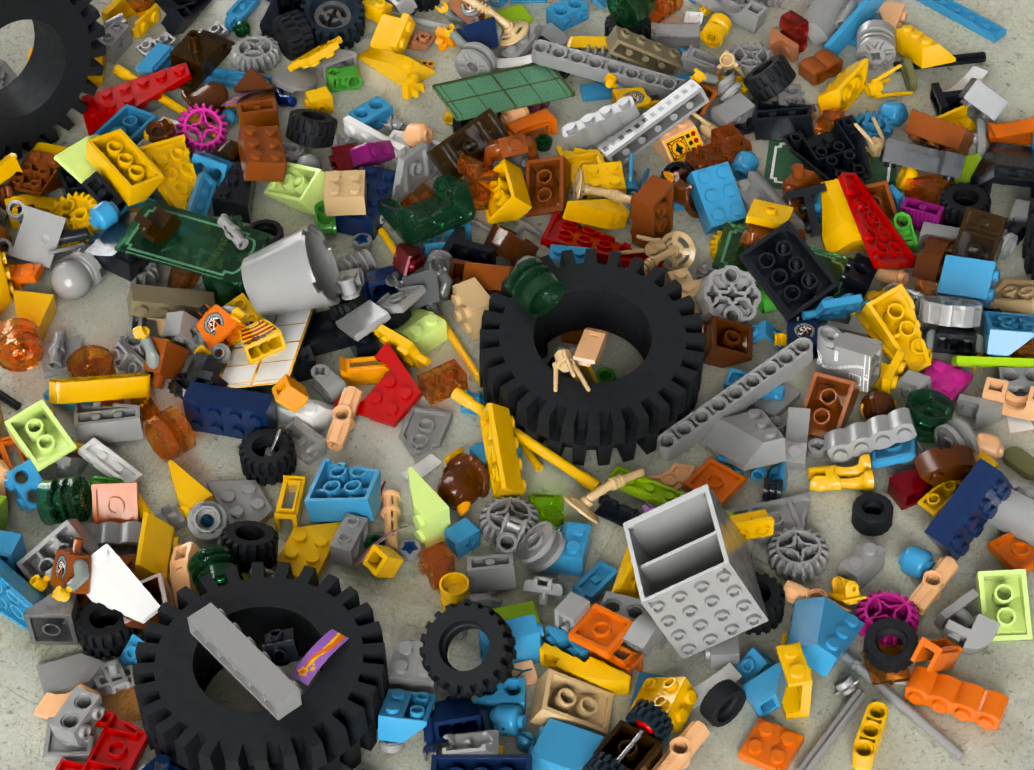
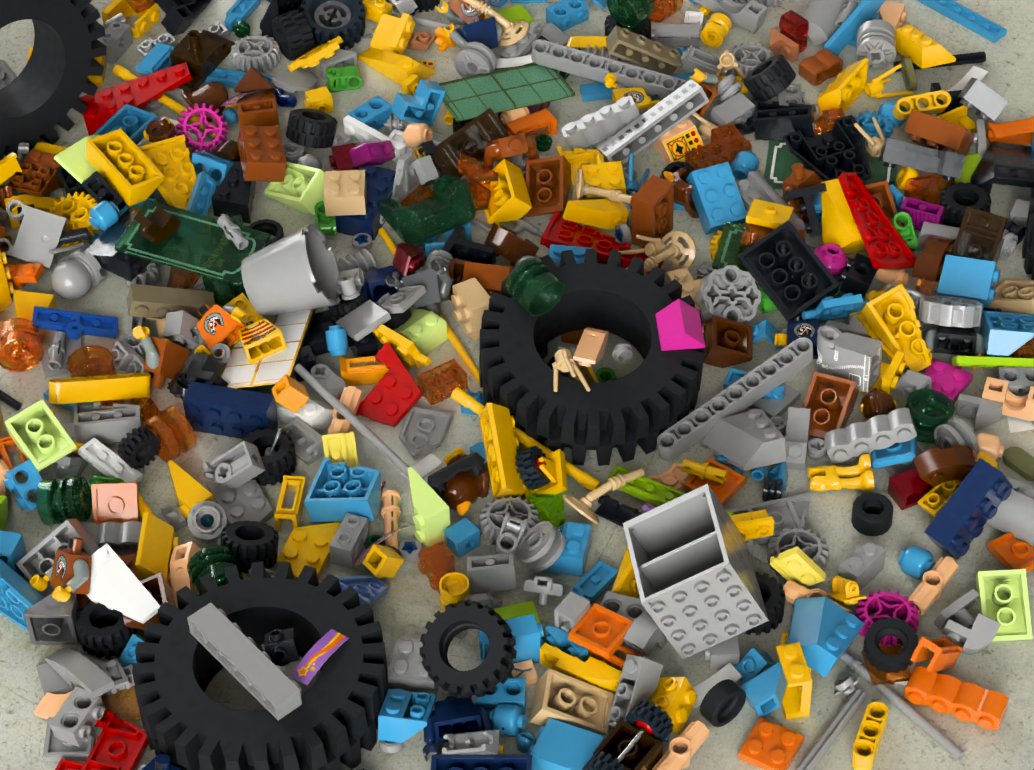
none -> light grey hand [17,142,29,165]
none -> blue hinge [32,306,118,339]
none -> light grey slope [45,647,115,699]
none -> black tyre [118,427,161,470]
none -> light grey piece [203,441,265,489]
none -> light grey piece [294,364,440,497]
none -> light yellow plate [321,431,359,468]
none -> dark azure brick [325,325,349,356]
none -> medium blue wing [339,575,390,605]
none -> dark azure brick [391,78,446,126]
none -> piece [412,140,441,187]
none -> black piece [427,452,486,496]
none -> plate [515,446,568,504]
none -> light grey slope [607,654,663,727]
none -> light grey plate [612,343,633,363]
none -> light grey tile [615,223,631,244]
none -> dark pink slope [655,299,705,351]
none -> yellow pin [681,458,728,484]
none -> light yellow plate [769,546,826,588]
none -> dark pink piece [813,243,848,275]
none -> yellow beam [892,90,951,120]

